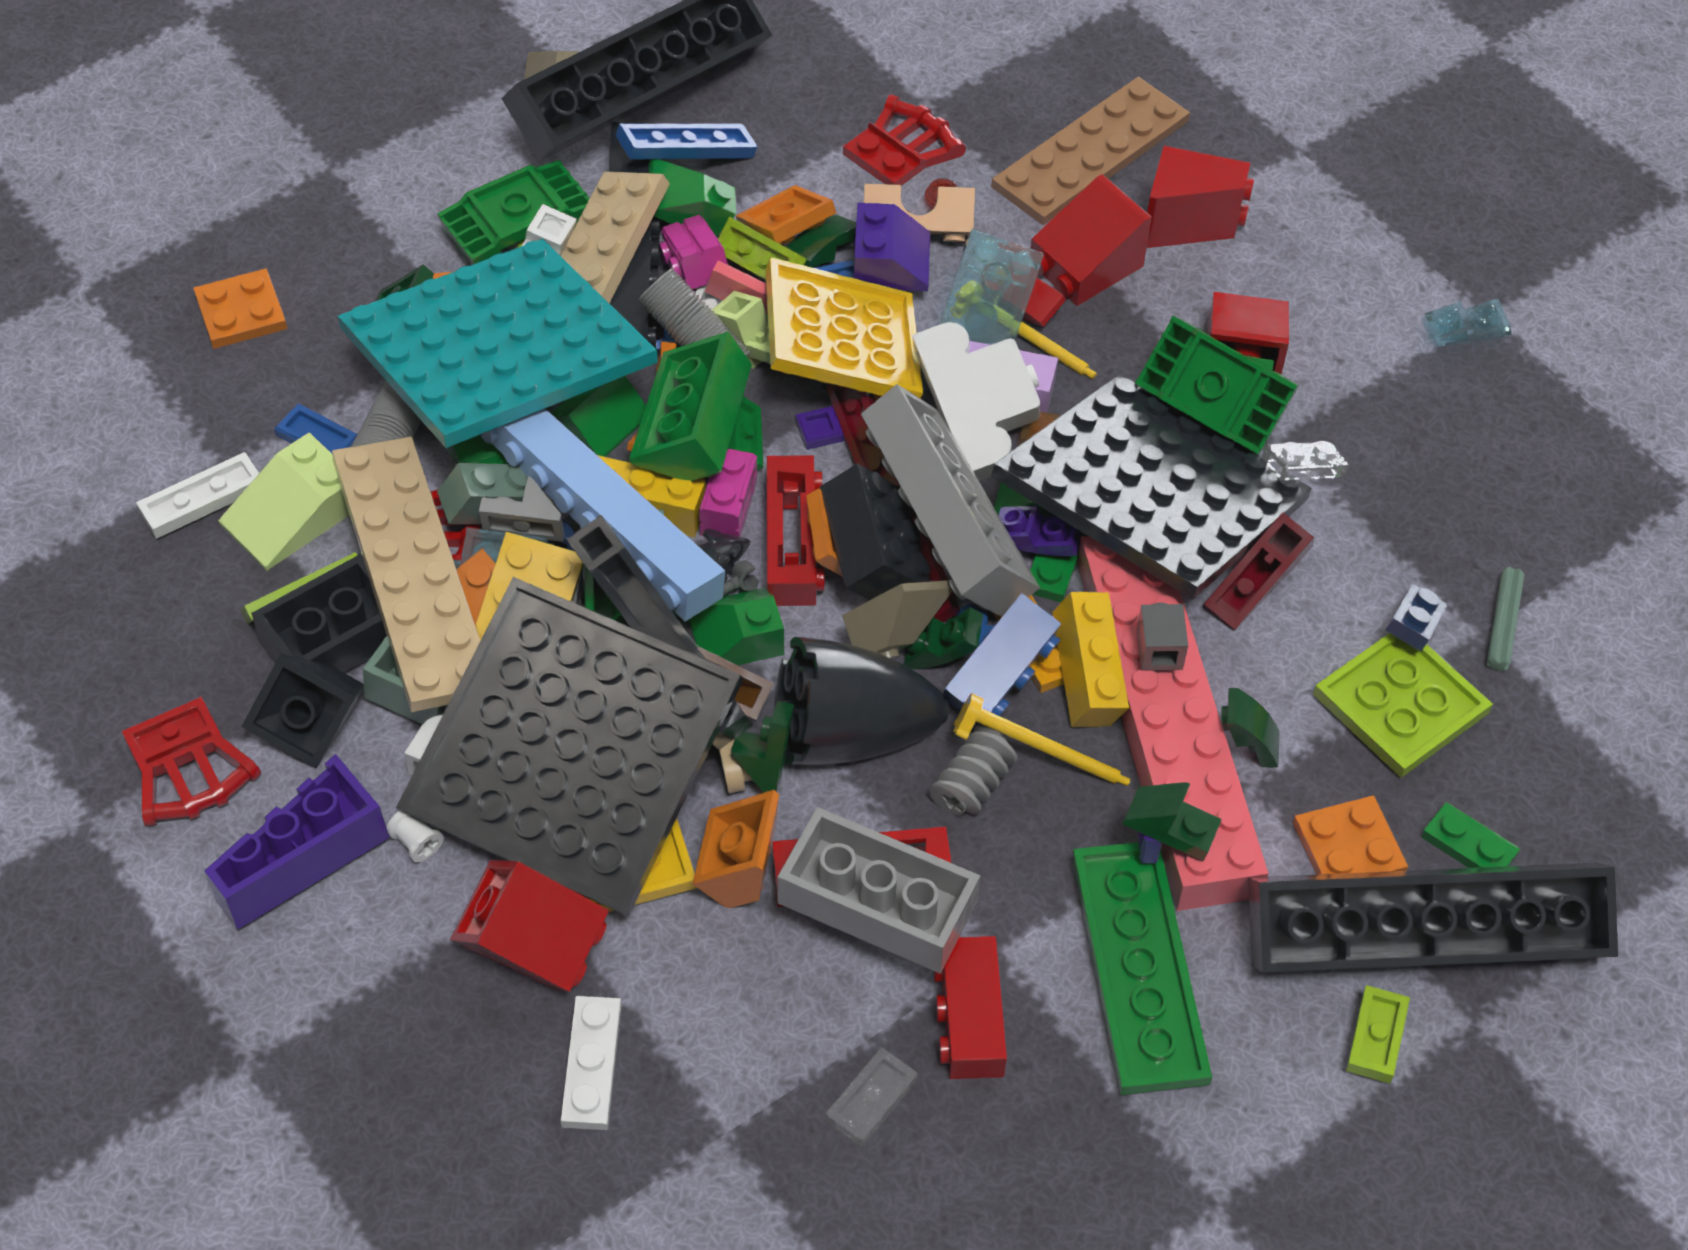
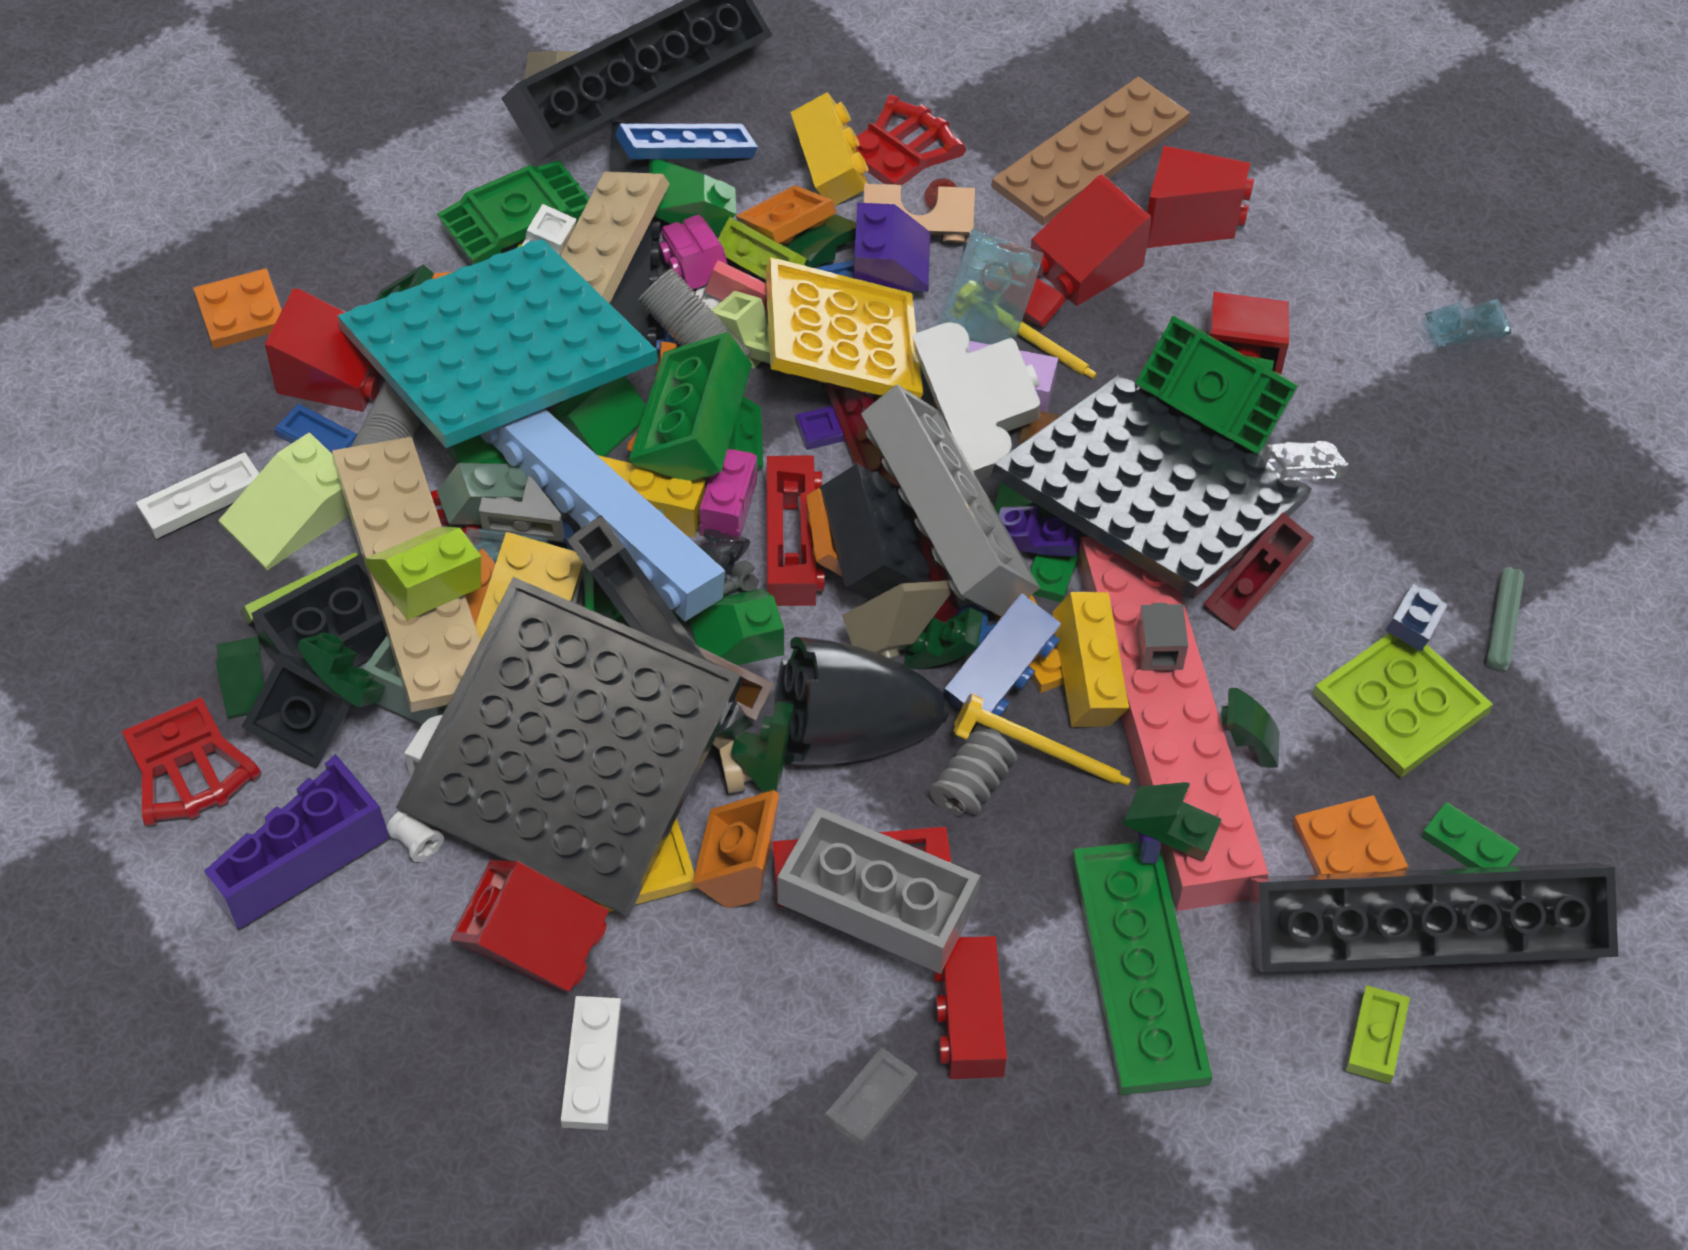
none -> dark green slope [216,636,266,719]
none -> red slope [264,288,381,412]
none -> dark green slope [298,633,386,708]
none -> lime slope [365,527,482,620]
none -> yellow brick [790,92,869,206]

